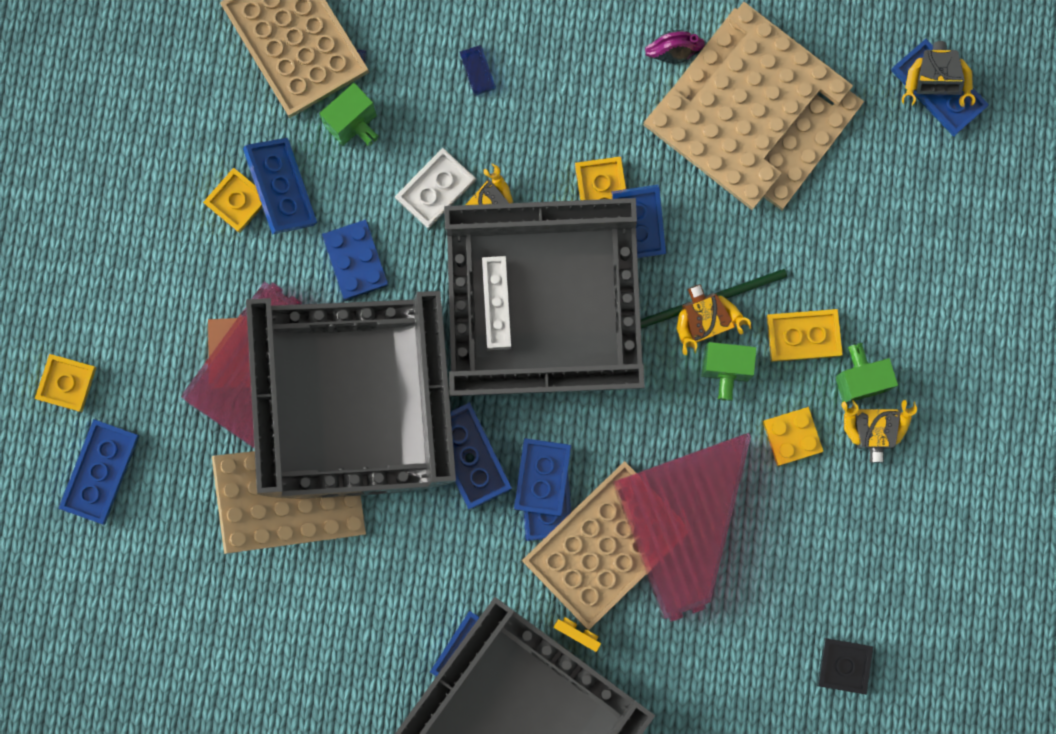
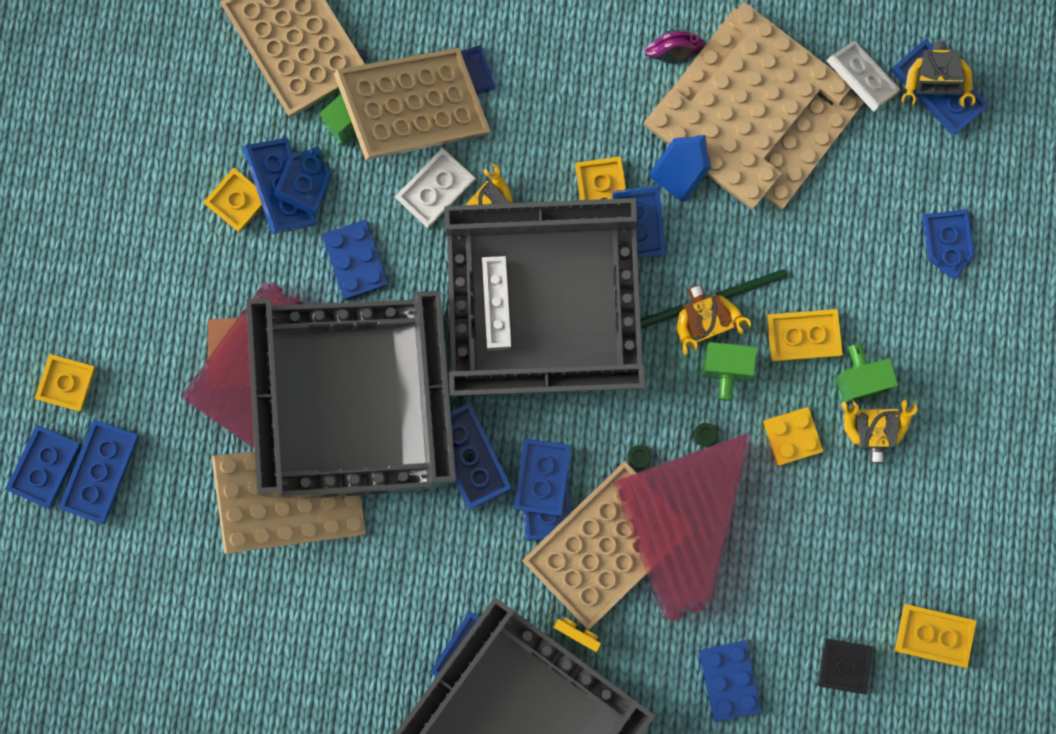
none -> blue plate [5,425,82,509]
none -> blue tile [274,146,332,215]
none -> tan plate [334,48,491,160]
none -> dark green tile [627,445,651,469]
none -> blue tile [649,135,711,202]
none -> dark green tile [693,423,717,447]
none -> blue plate [698,640,762,722]
none -> white tile [827,40,901,112]
none -> yellow plate [894,604,977,668]
none -> blue tile [922,209,975,280]

